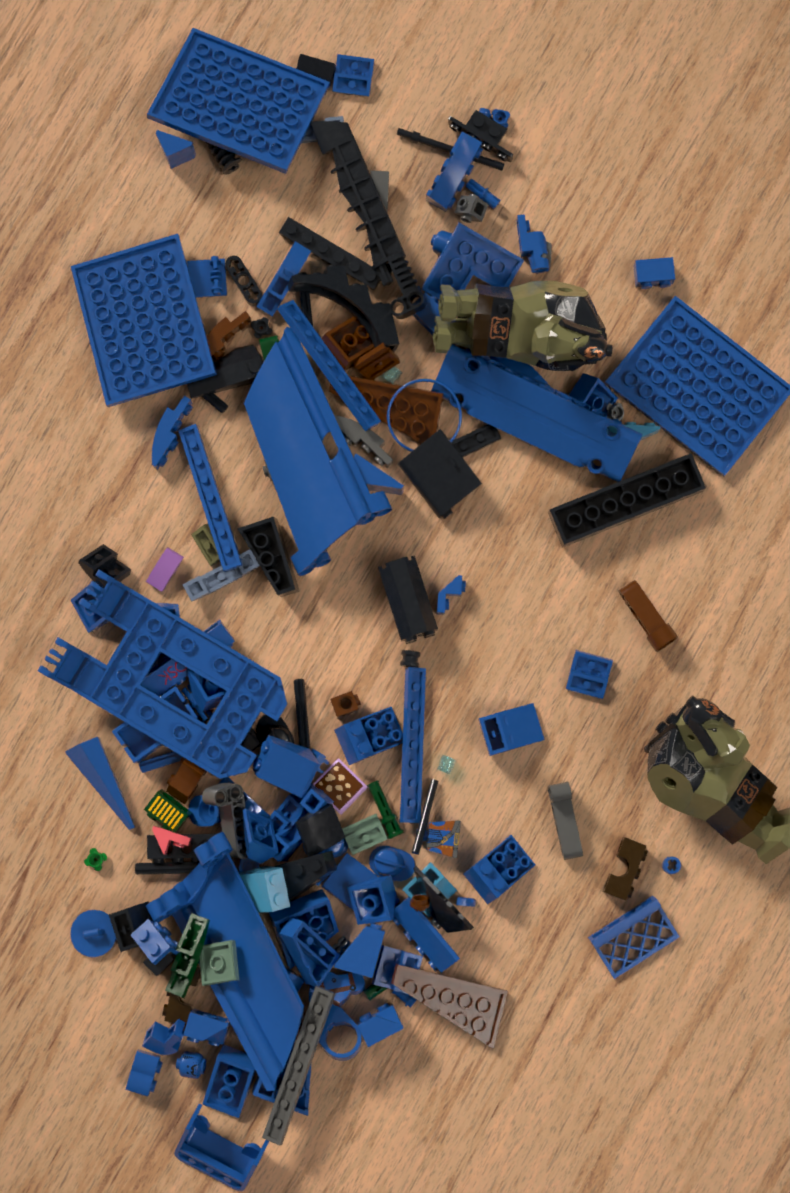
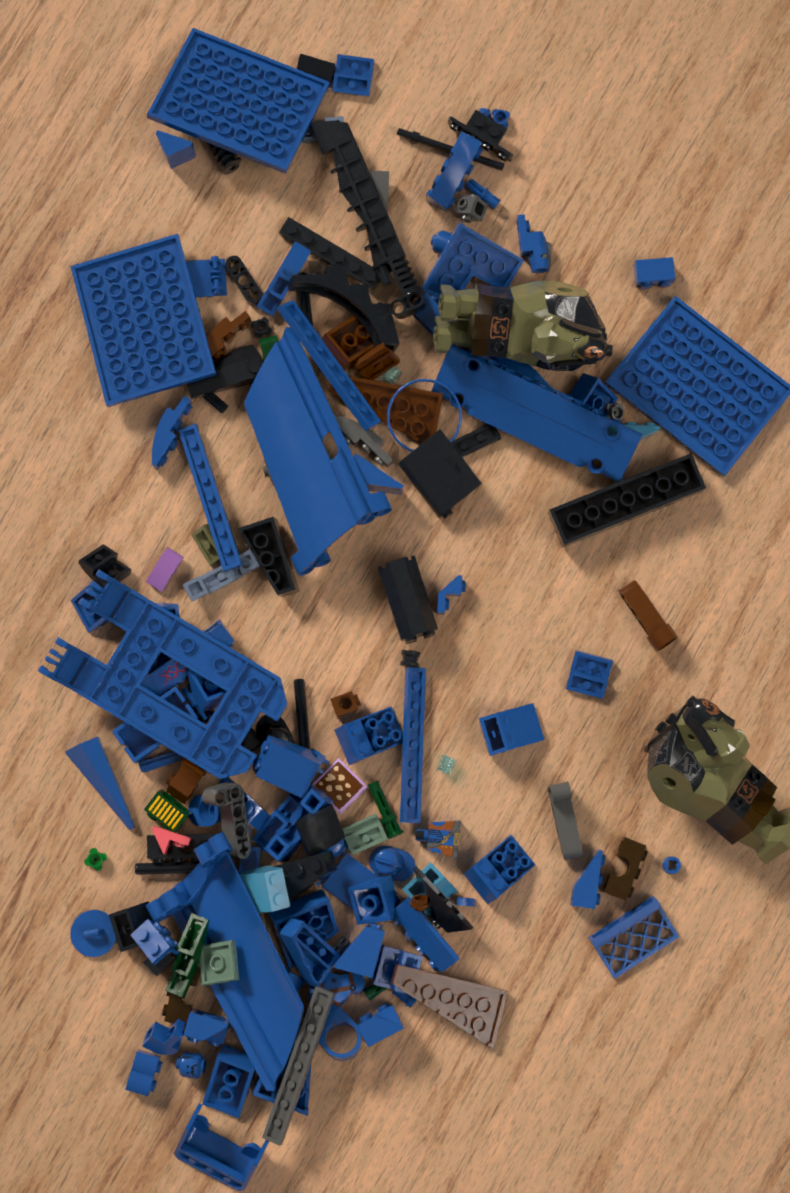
blue slope [243,808,279,864] -> none
black bar [412,779,439,855] -> none
none -> blue slope [570,850,605,909]

